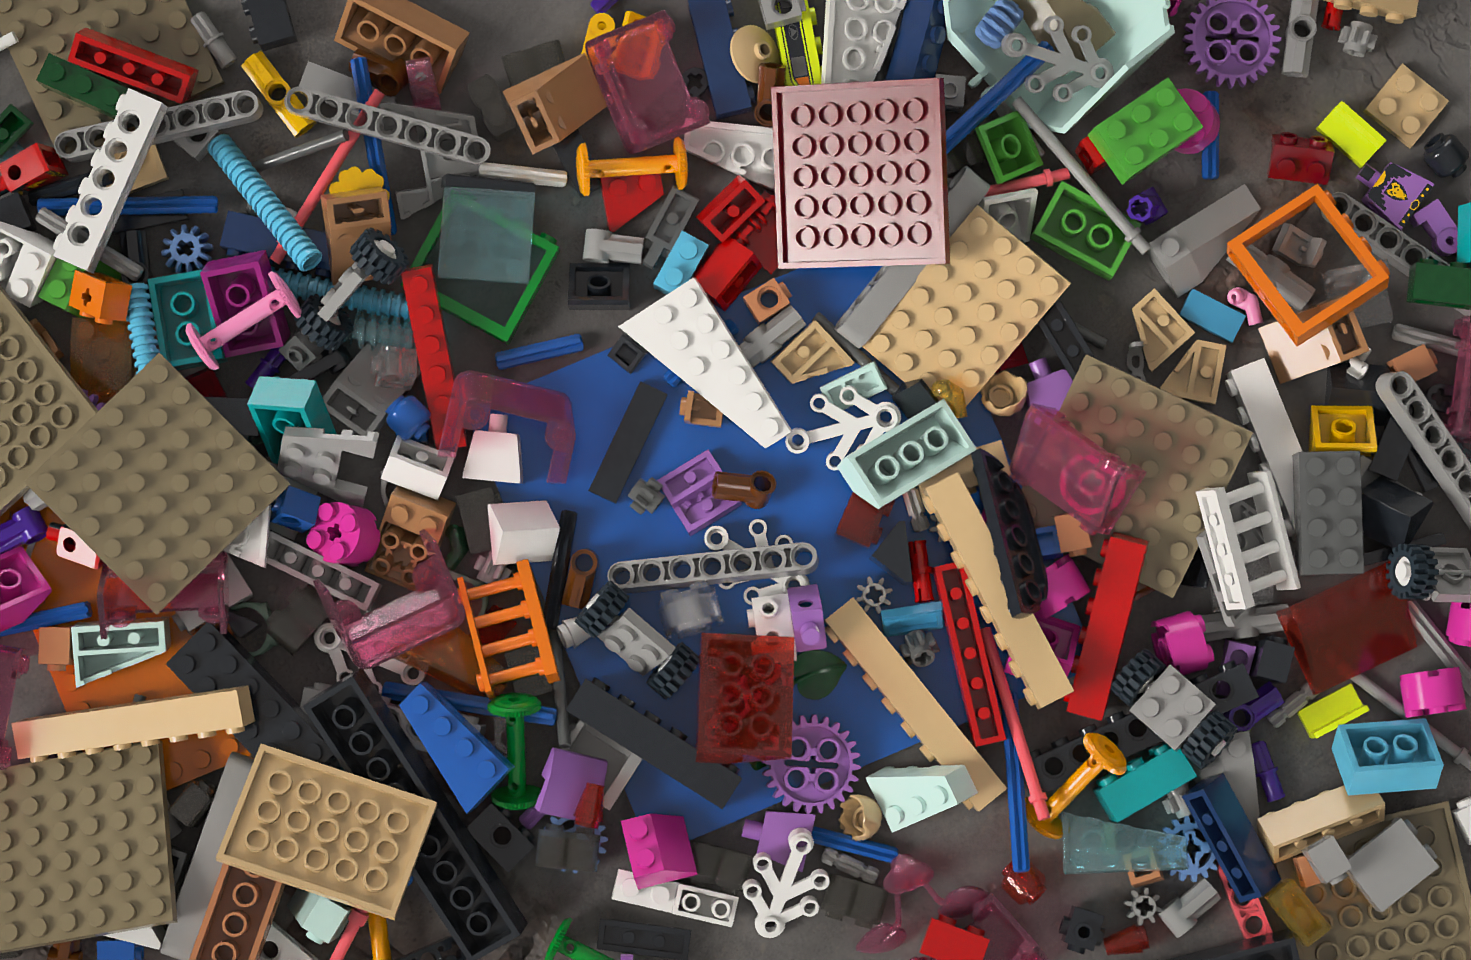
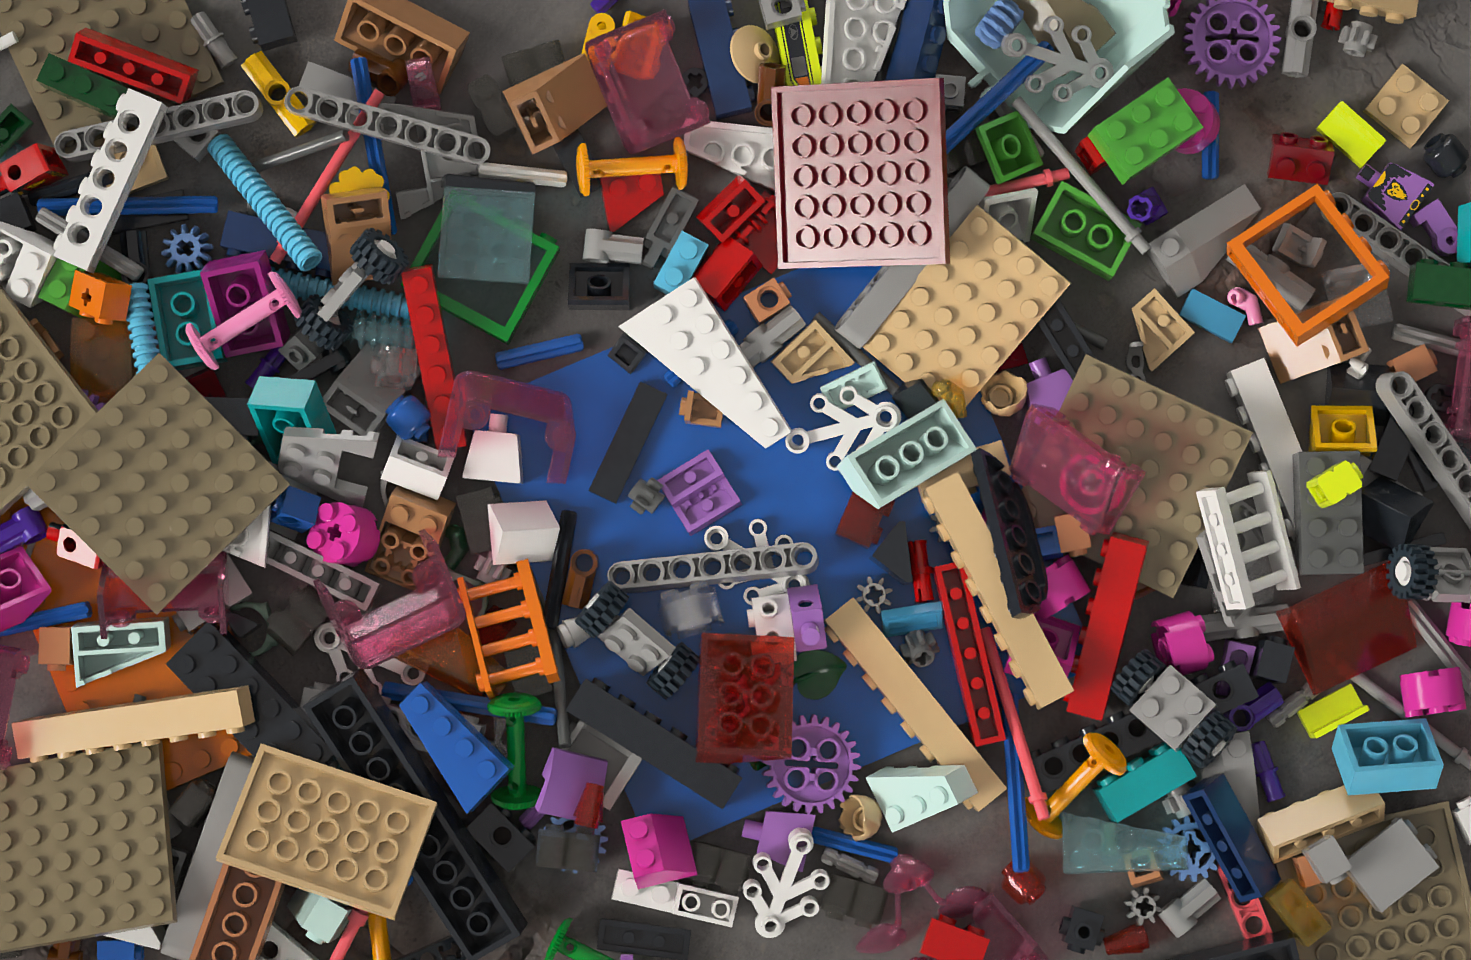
reddish brown piece [712,470,776,509] -> none
light grey axle [903,488,929,532] -> none
tan wing [1160,340,1227,405] -> none
none -> neon yellow brick [1306,460,1363,508]

